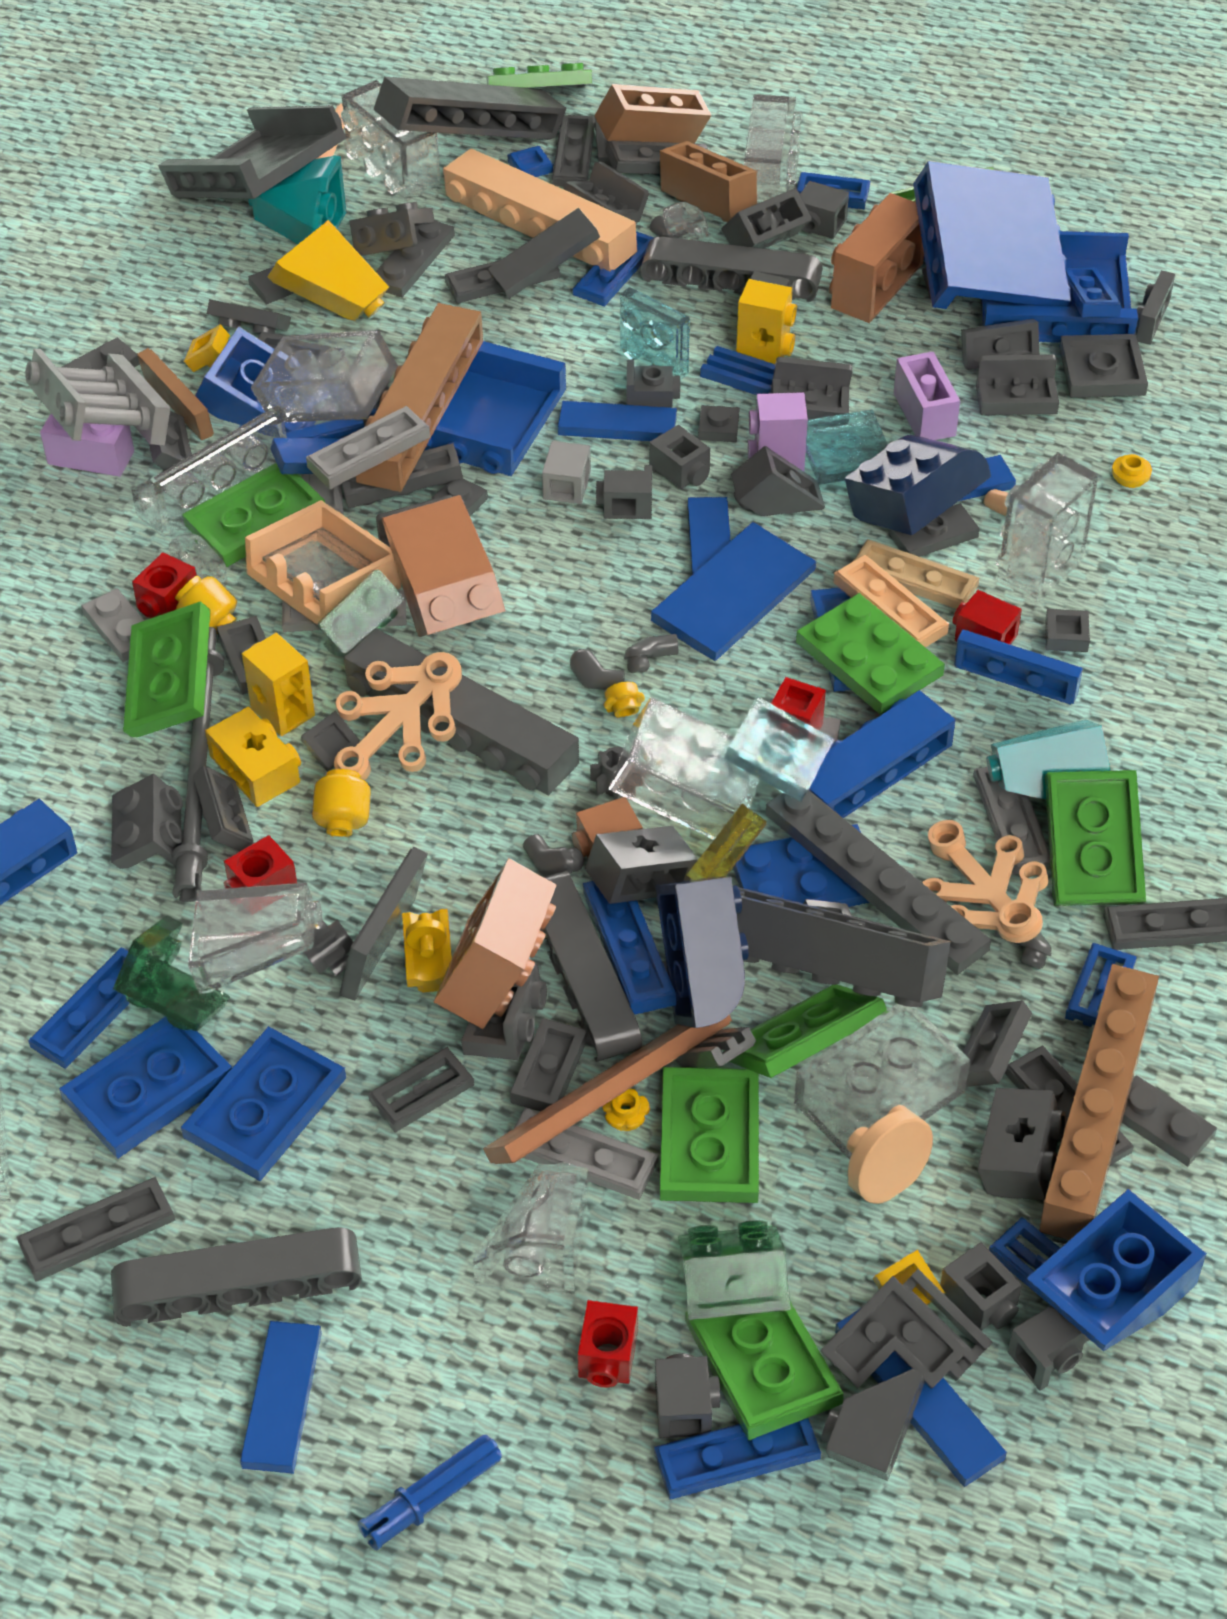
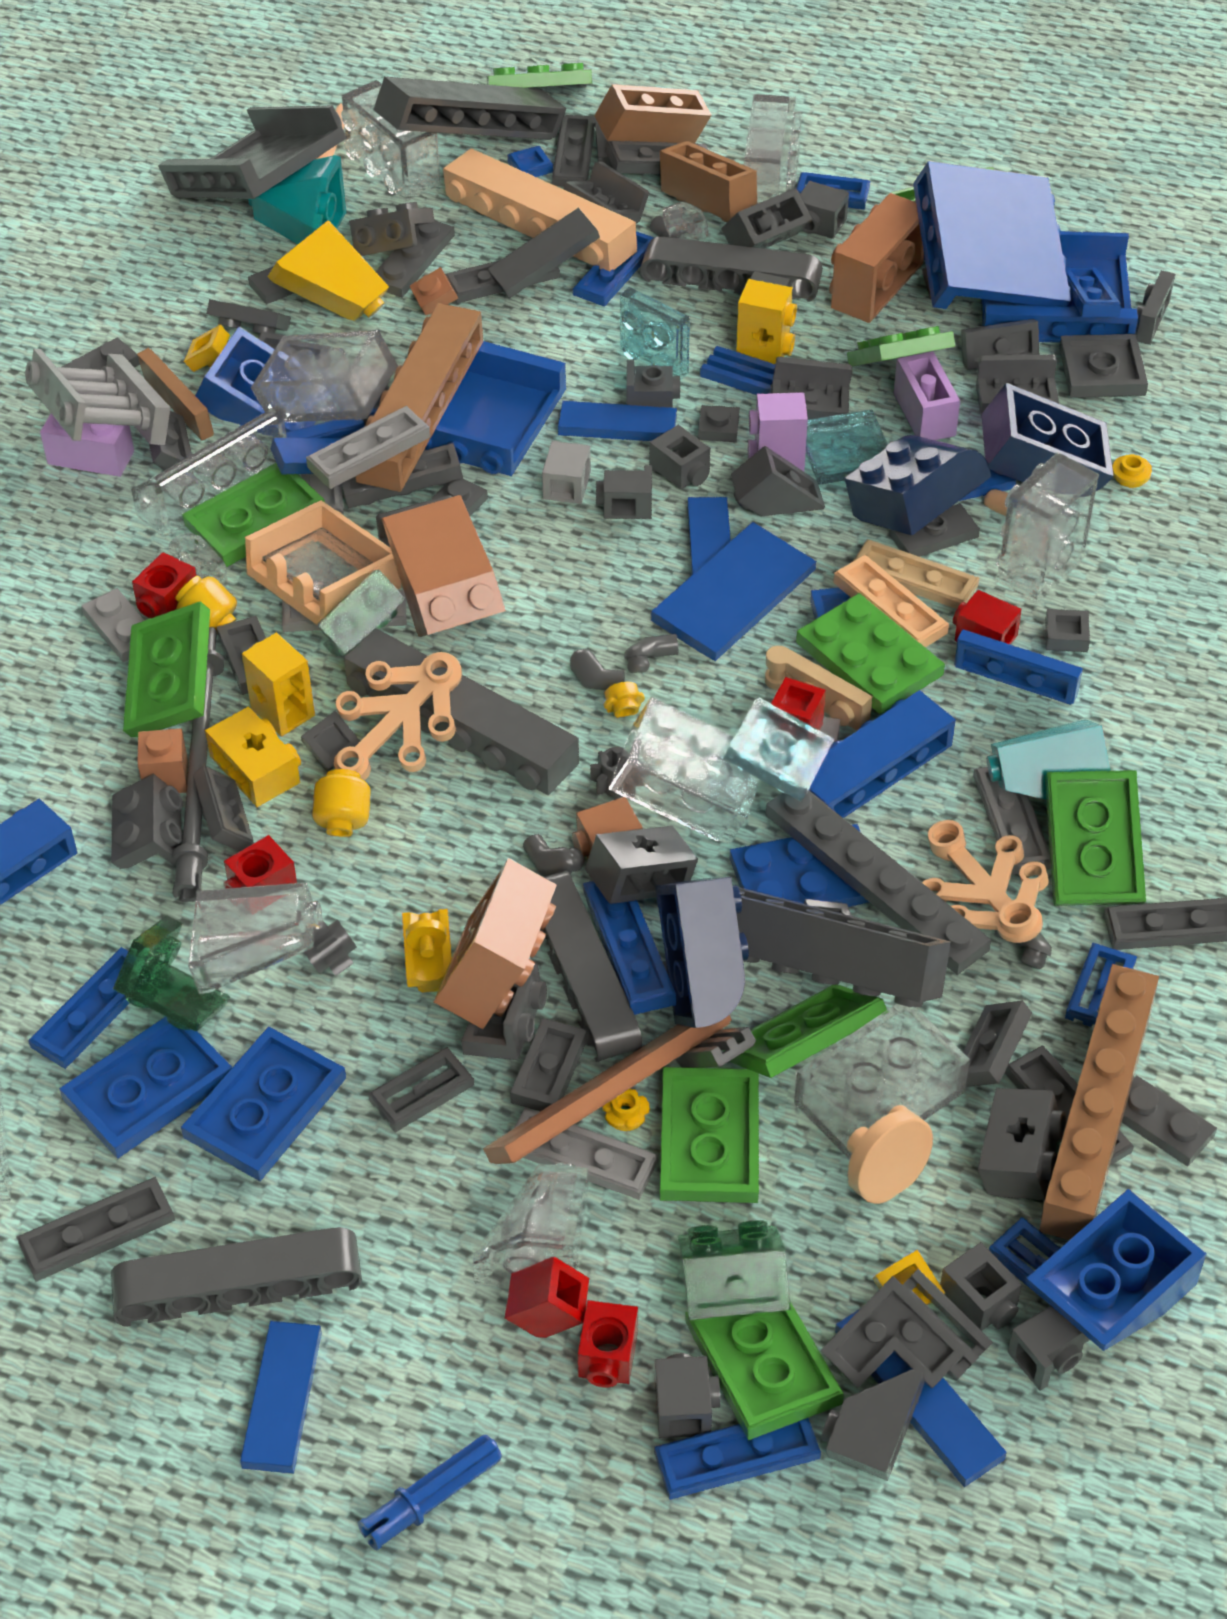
dark grey tile [340,847,428,1001] -> none
clear yellow tile [687,803,767,880] -> none
none -> nougat brick [138,728,188,793]
none -> nougat plate [410,267,458,315]
none -> red brick [504,1256,590,1338]
none -> tan plate [765,645,873,731]
none -> bright green plate [847,326,956,367]
none -> dark blue brick [981,383,1113,495]

